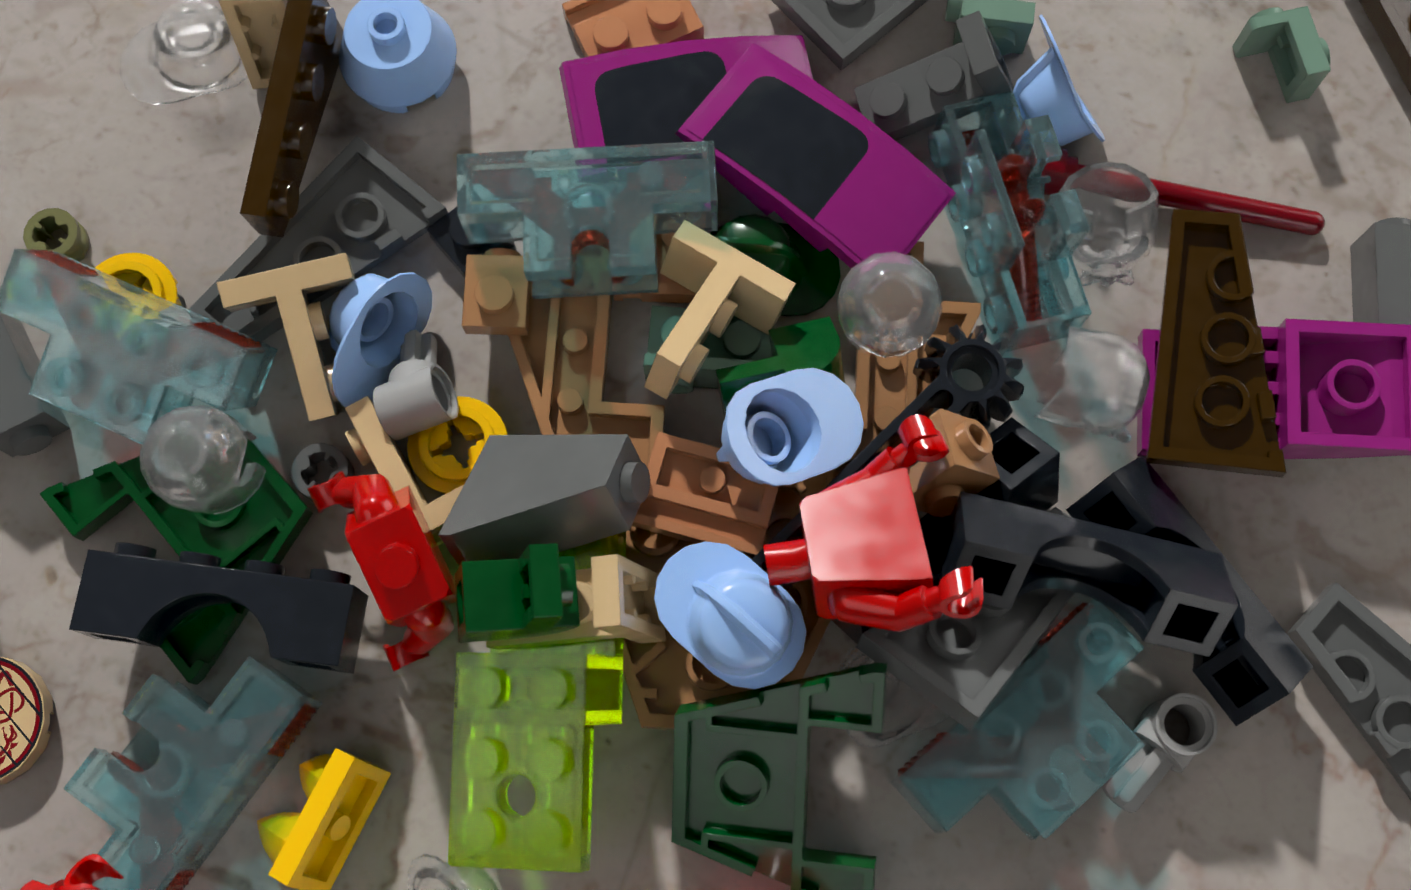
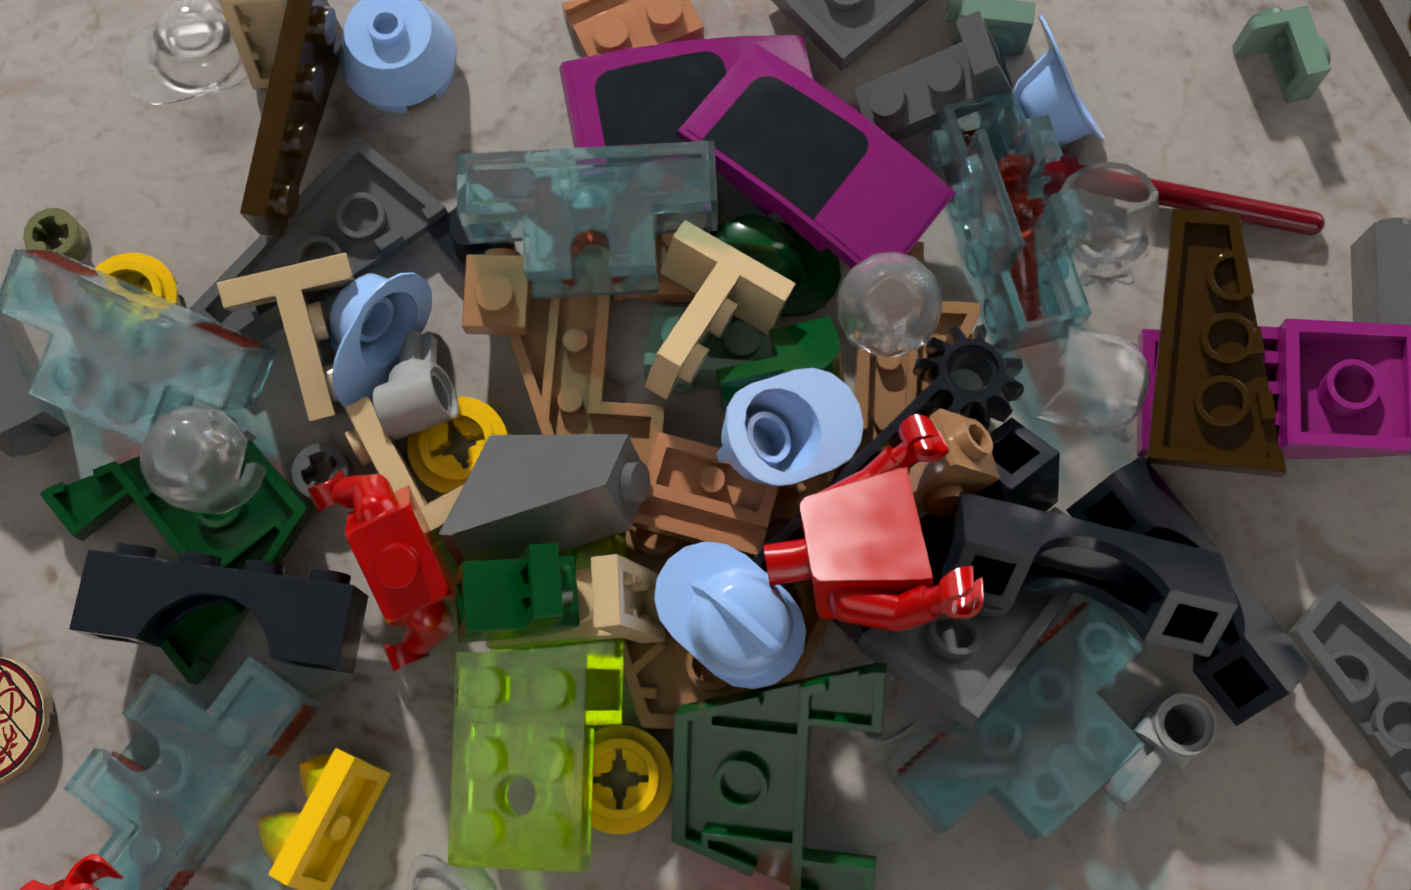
none -> yellow gear [566,725,673,835]

